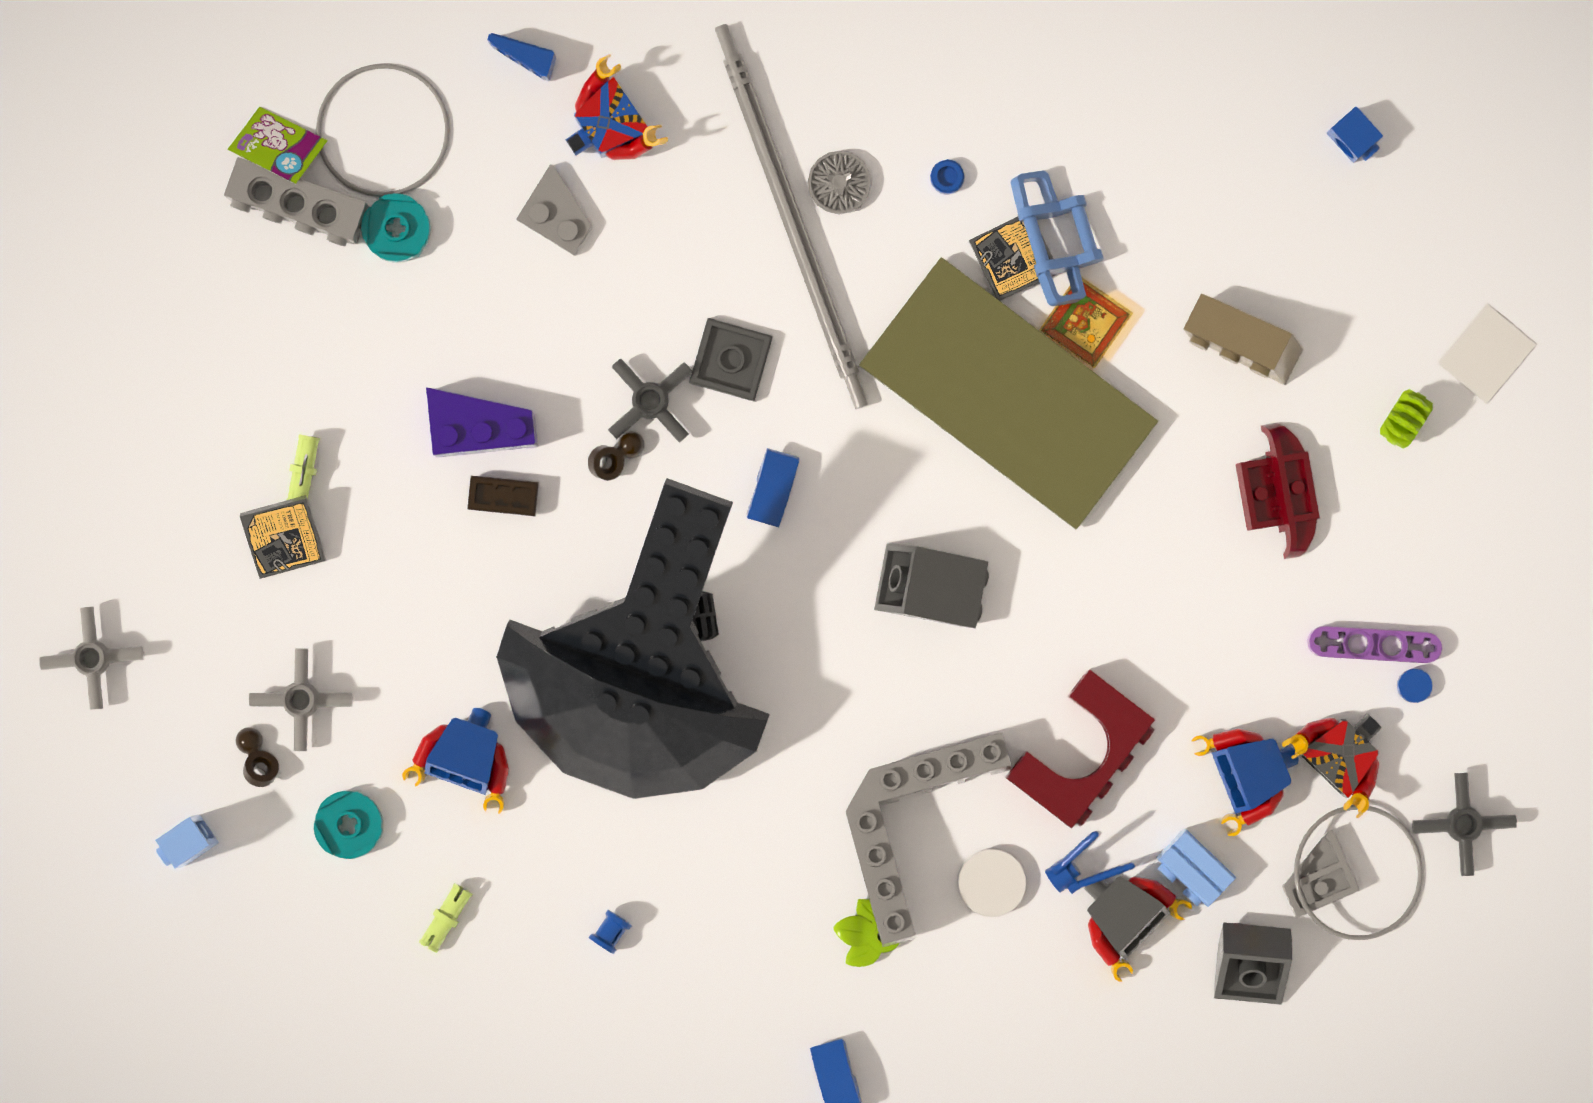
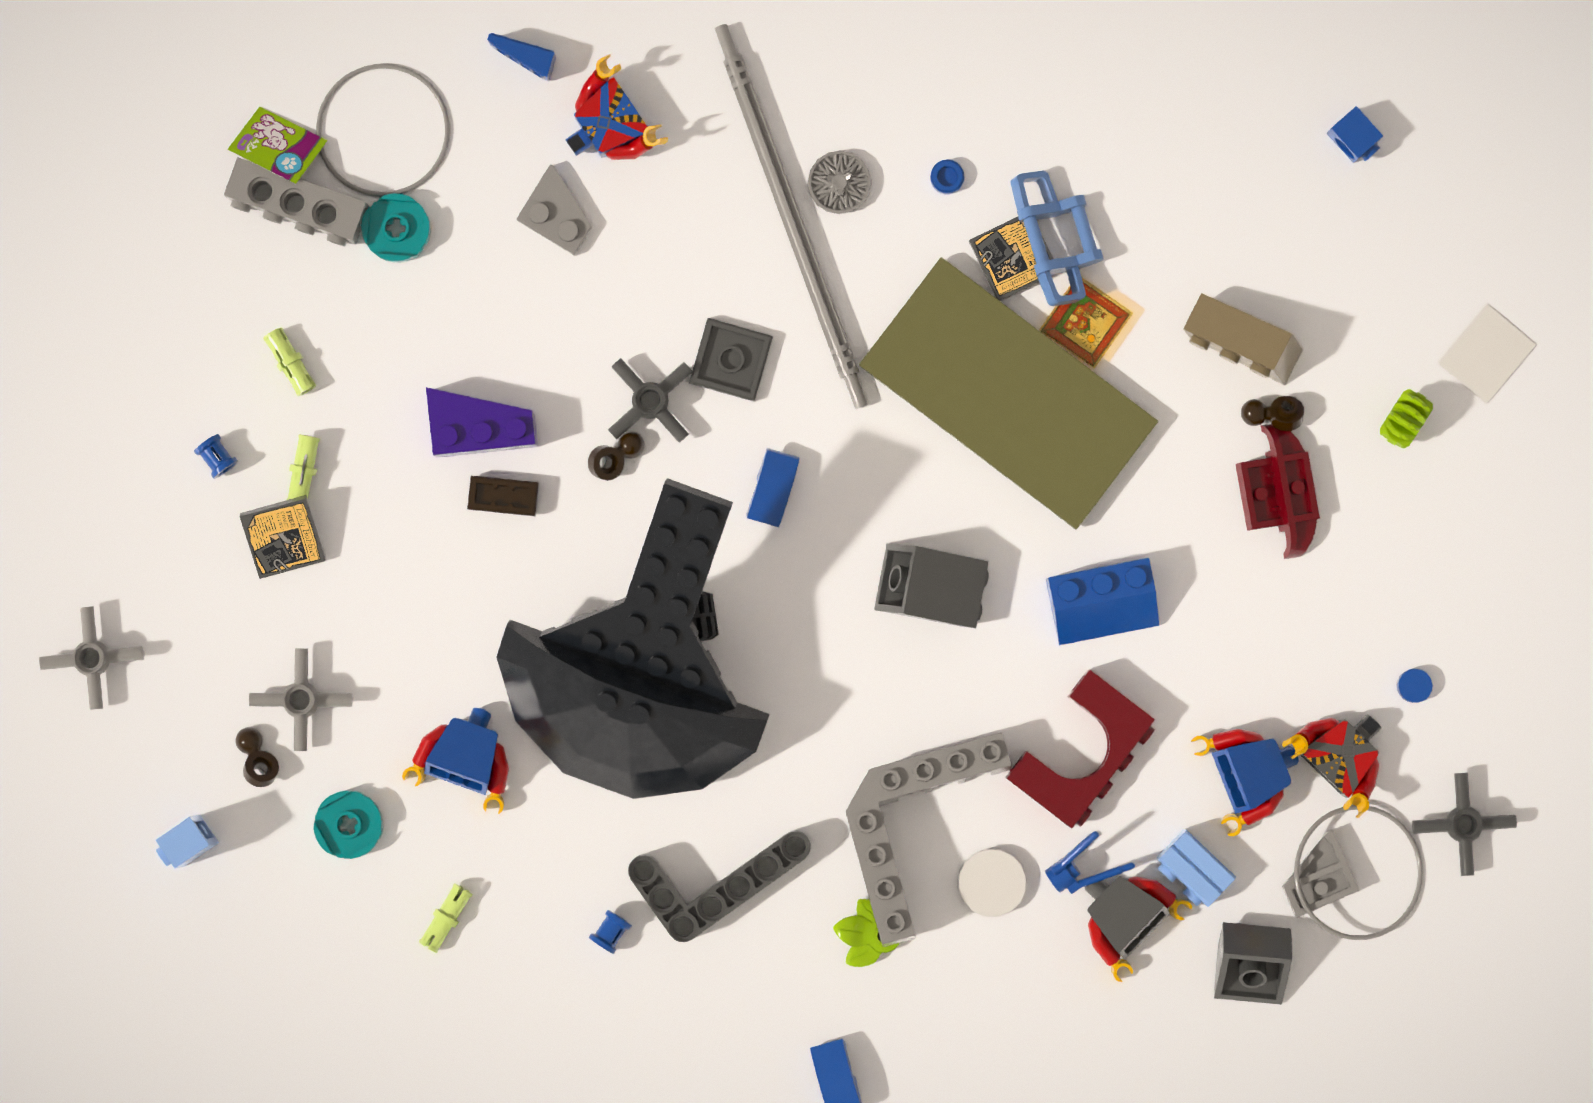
medium lavender beam [1307,626,1442,663] -> none
none -> blue bush [194,434,239,479]
none -> yellowish green pin [263,327,317,397]
none -> dark grey beam [628,830,811,942]
none -> blue slope [1045,558,1159,646]
none -> dark brown plate [1241,396,1304,431]

